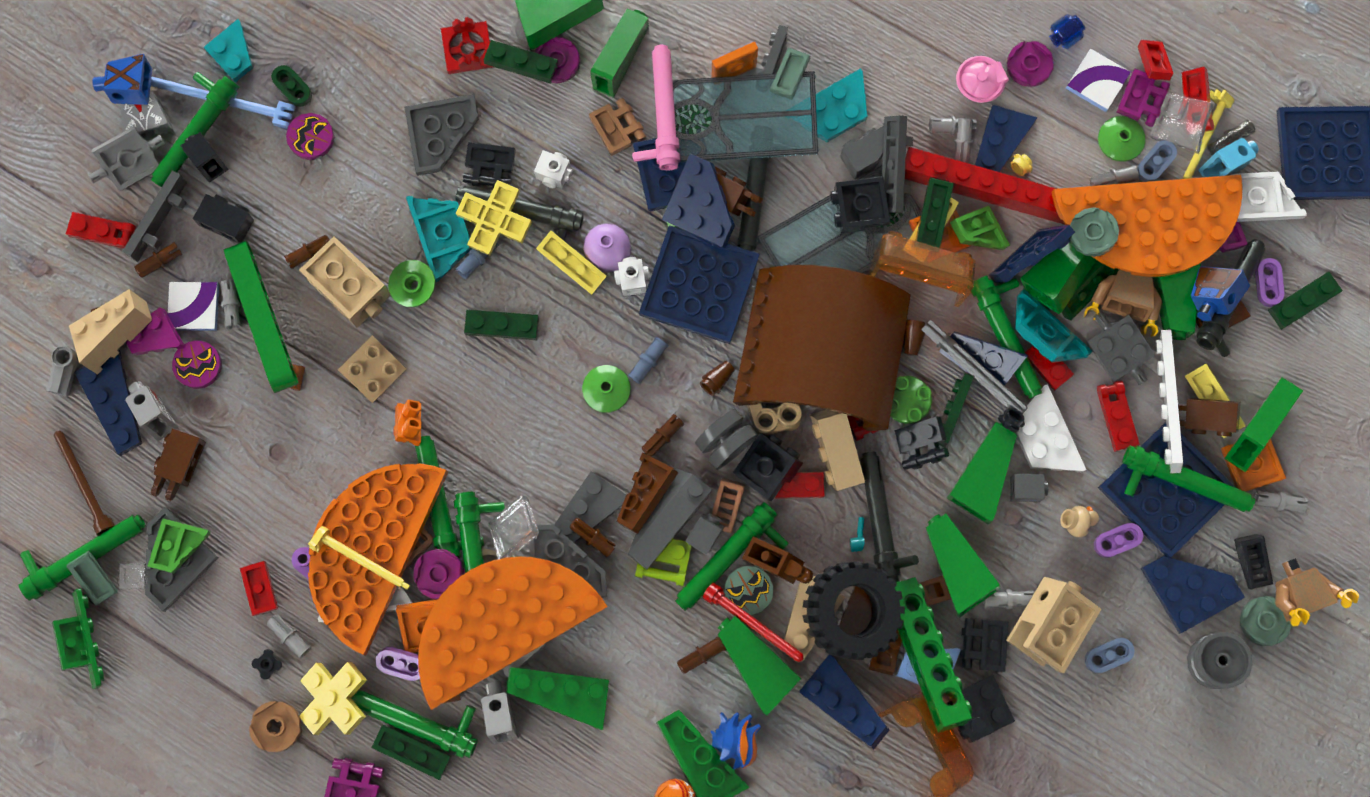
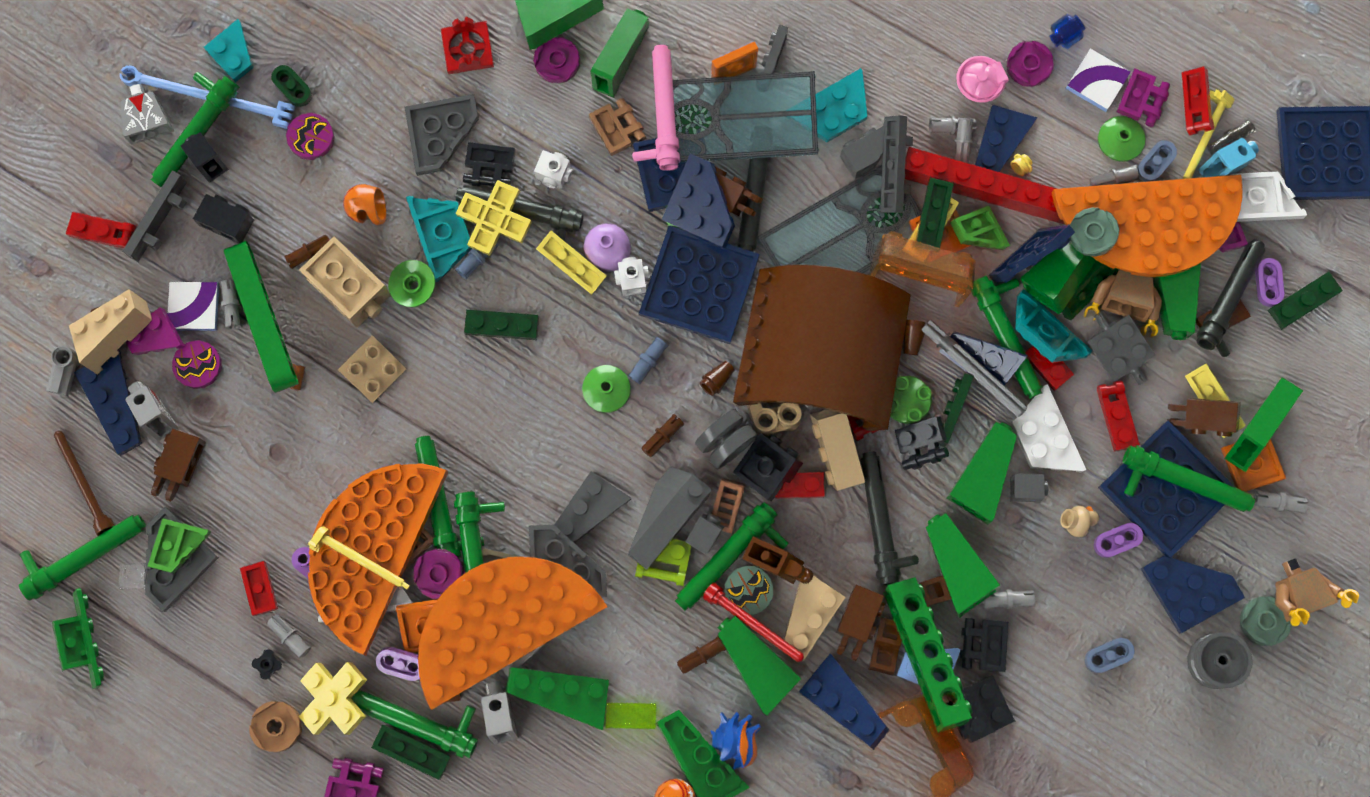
sand green tile [66,551,118,606] -> none
light grey plate [88,126,165,191] -> none
blue torso [92,54,152,105] -> none
reddish brown axle [134,242,183,278] -> none
orange hips [393,399,421,446] -> none
dark green plate [484,40,558,84] -> none
clear plate [488,494,539,559] -> none
reddish brown axle [570,518,616,557] -> none
reddish brown wing [617,452,678,534] -> none
sand green tile [770,47,810,100] -> none
black tyre [802,562,905,660] -> none
black plate [830,177,890,233] -> none
teal hand [850,517,865,552] -> none
black plate [998,408,1025,432] -> none
tan torso [1006,577,1101,674] -> none
red plate [1137,40,1174,81] -> none
clear plate [1149,93,1214,154] -> none
white plate [1155,330,1183,473] -> none
torso [1191,266,1250,321] -> none
black slope [1234,534,1273,590] -> none
none -> orange helmet [343,184,386,226]
none -> clear neon green tile [605,703,656,729]

